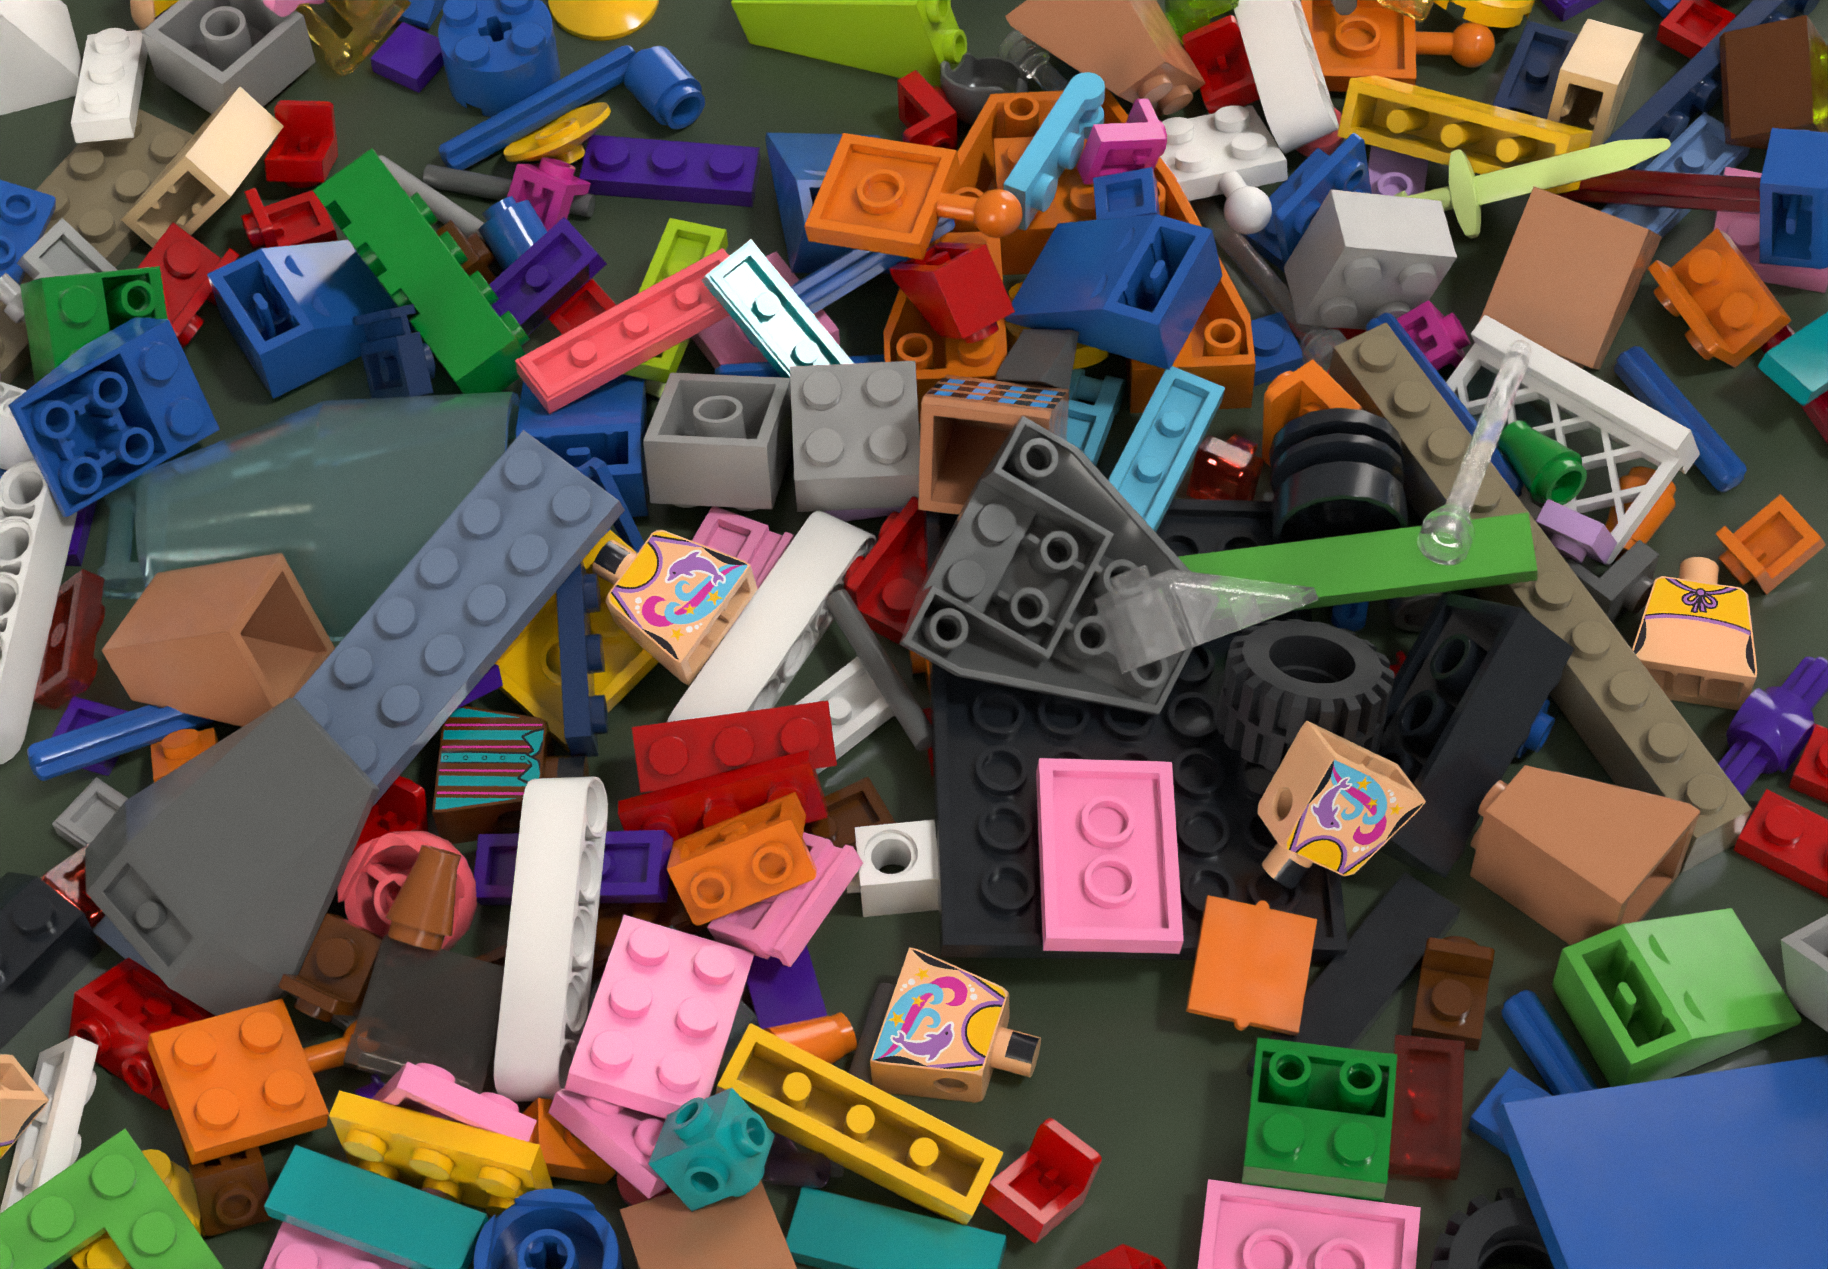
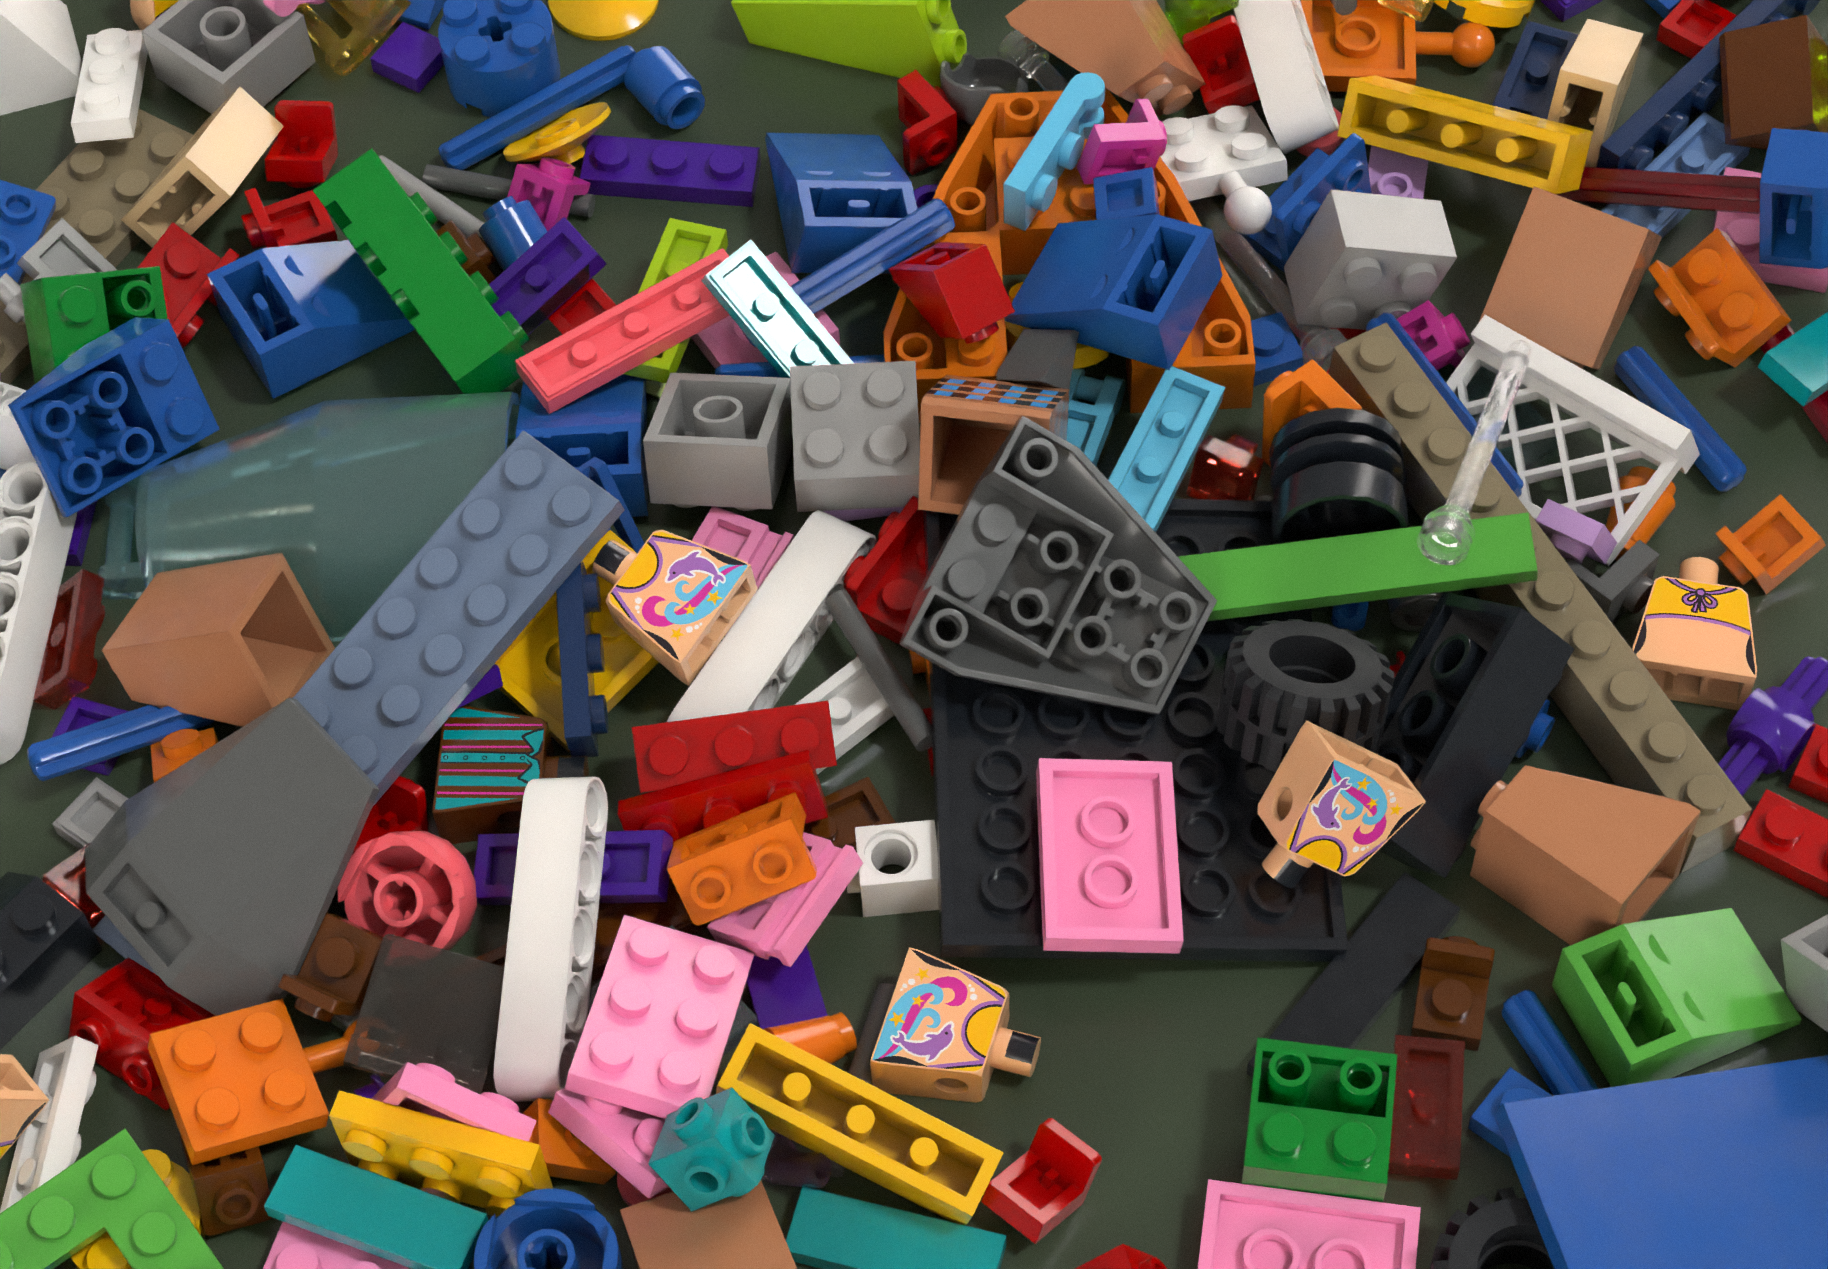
dark blue plate [353,304,435,403] -> none
dark orange cone [386,845,461,951] -> none
orange plate [804,133,1022,260] -> none
clear slope [1095,565,1319,674] -> none
orange piece [1186,895,1317,1036] -> none
yellowish green sword [1394,138,1671,239] -> none
green cone [1497,420,1587,505] -> none

